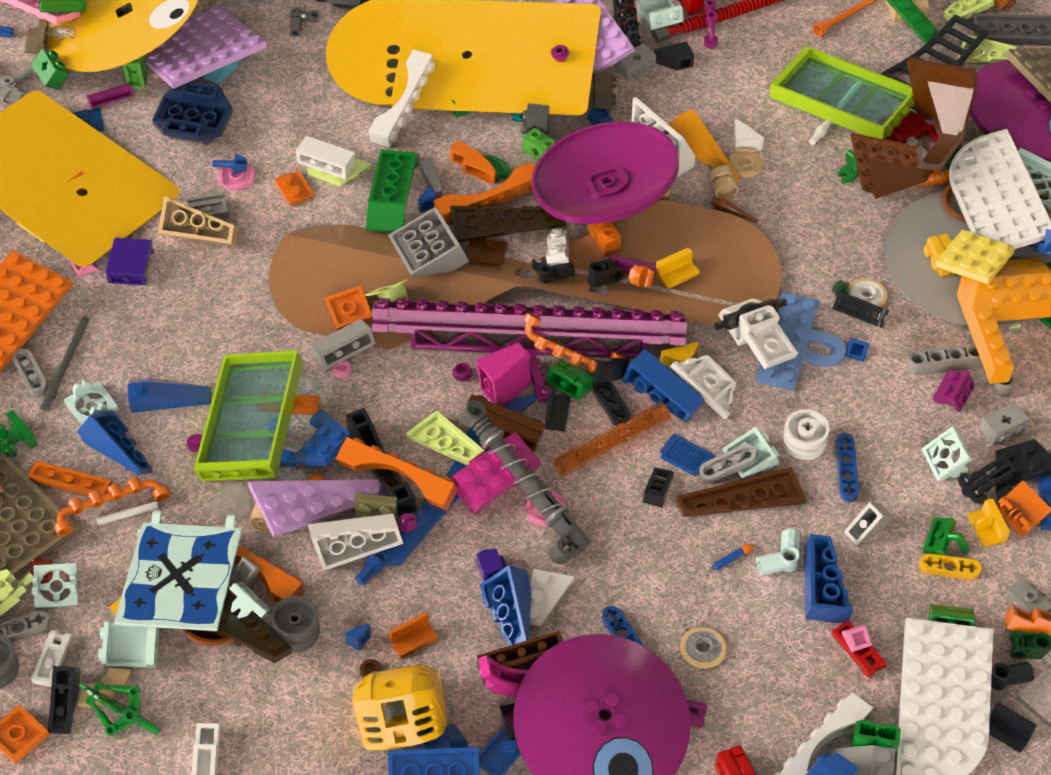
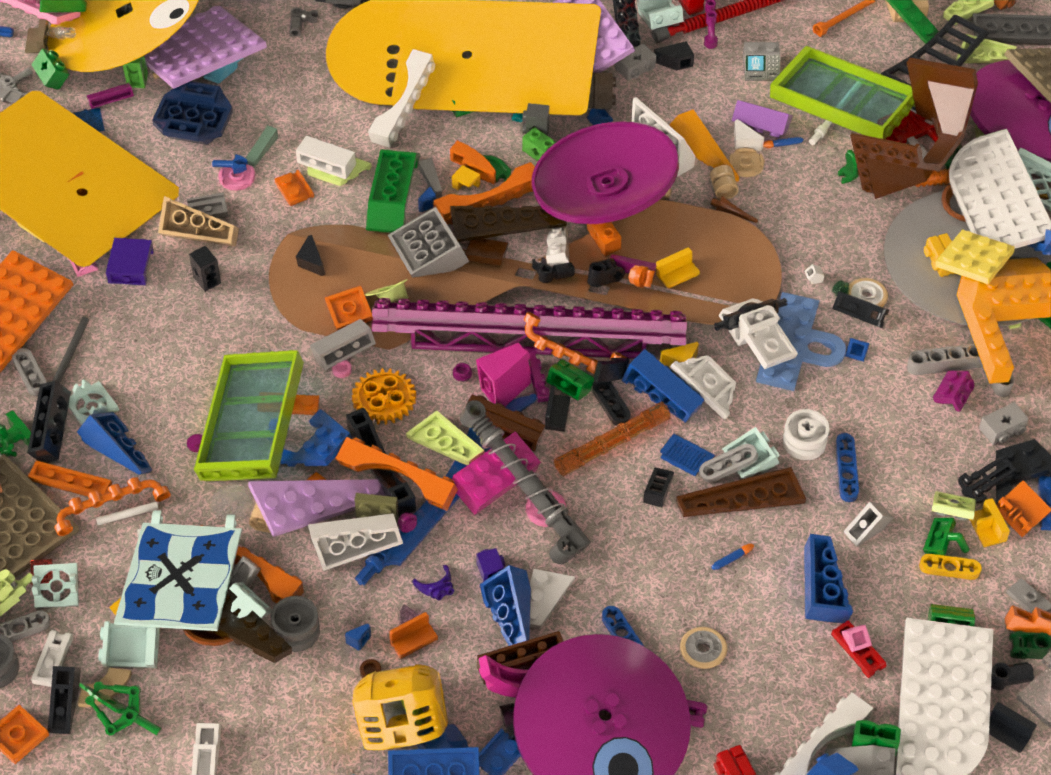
blue wedge [128,378,211,413] -> none
magenta plate [551,45,569,62] -> none
light aqua piece [756,528,800,575] -> none
light aqua piece [922,426,973,482] -> none
none -> black brick [27,380,71,463]
none -> black brick [189,245,221,292]
none -> sand green piece [246,125,278,167]
none -> black slope [296,235,325,276]
none -> light orange gear [352,368,416,425]
none -> tile [399,604,419,625]
none -> dark purple helmet [412,565,454,600]
none -> yellow panel [452,165,480,190]
none -> medium lavender slope [731,100,794,138]
none -> light grey slope [742,42,780,81]
none -> blue piece [763,137,804,148]
none -> white piece [805,264,824,284]
none -> yellowish green piece [932,491,976,520]

